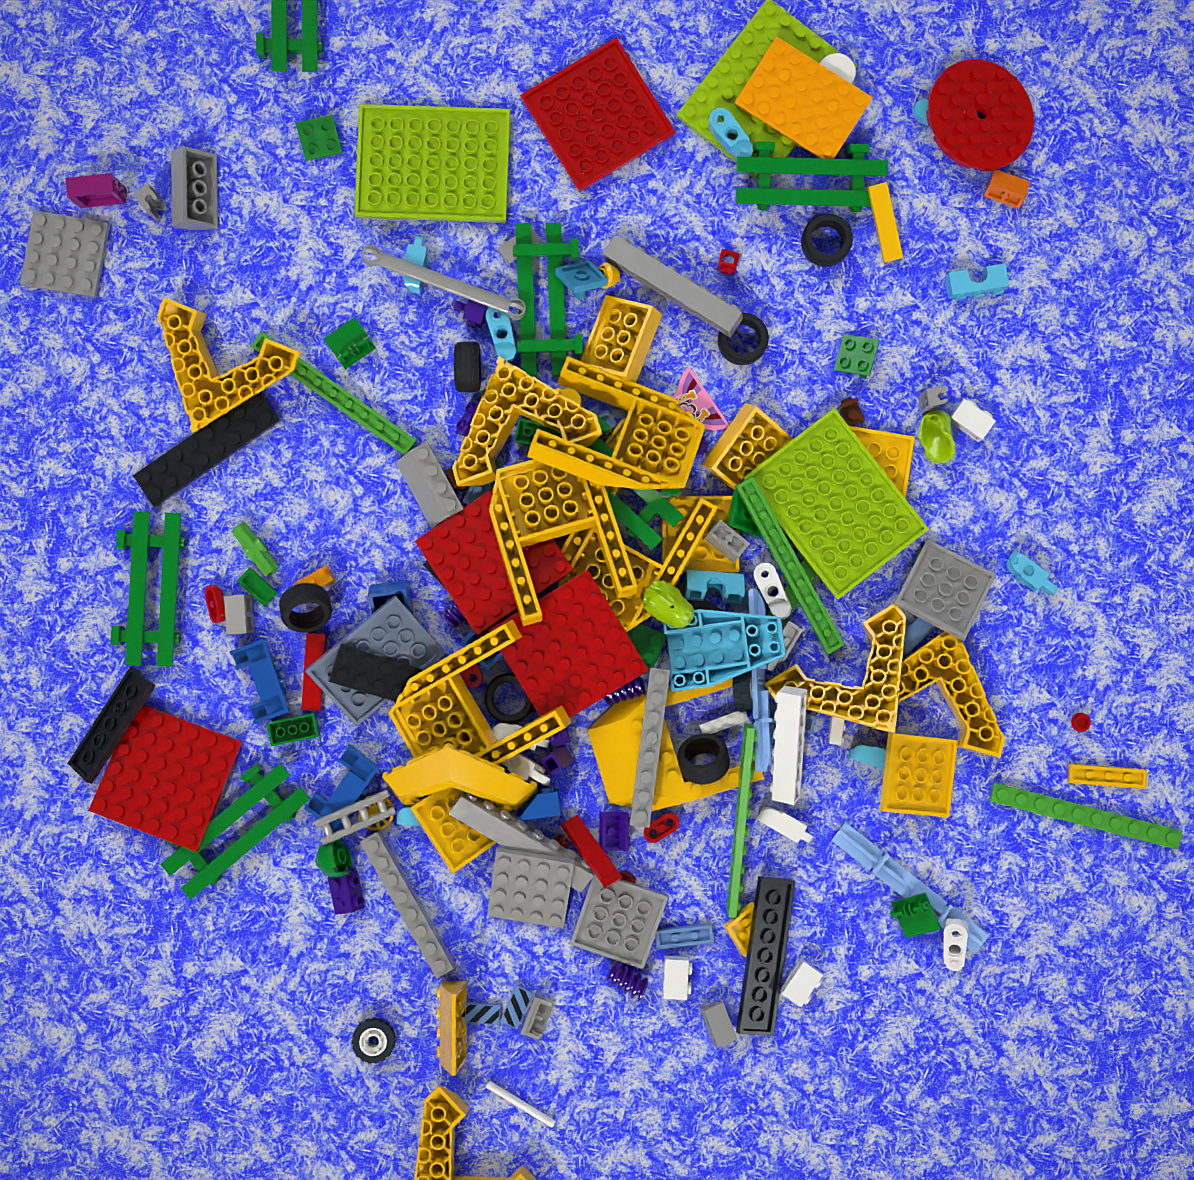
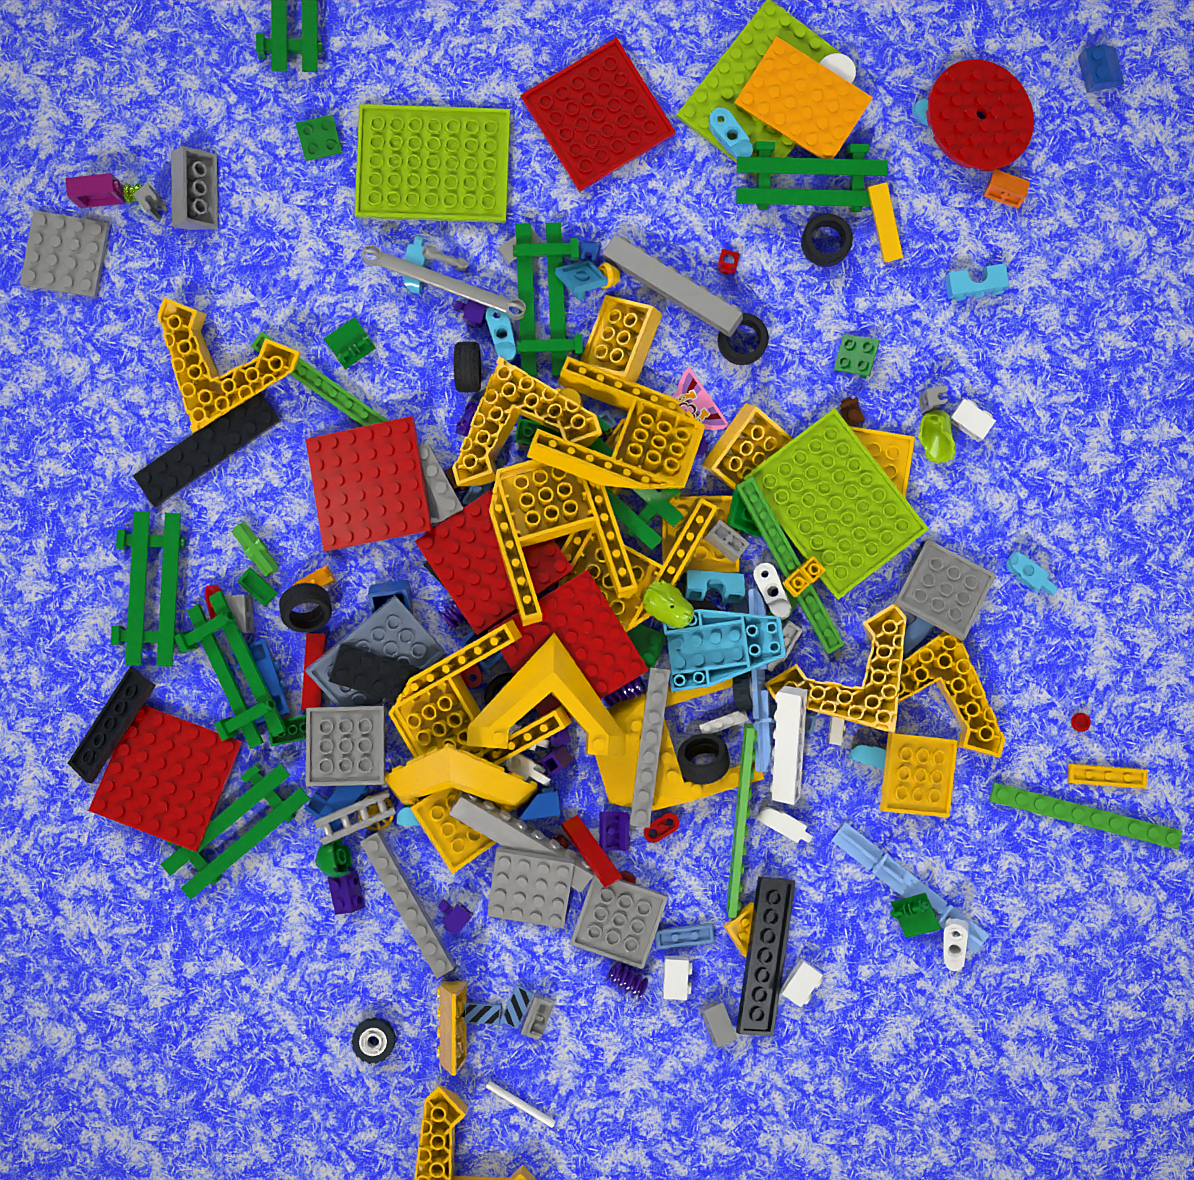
none -> clear neon green wheel [124,183,143,203]
none -> green fence [174,590,286,749]
none -> red plate [306,416,433,552]
none -> light grey plate [306,706,385,787]
none -> light grey bar [422,245,468,272]
none -> dark purple brick [437,899,473,935]
none -> yellow wedge [466,633,626,756]
none -> blue tile [579,240,600,261]
none -> yellow slope [782,556,826,597]
none -> blue slope [1078,44,1125,93]

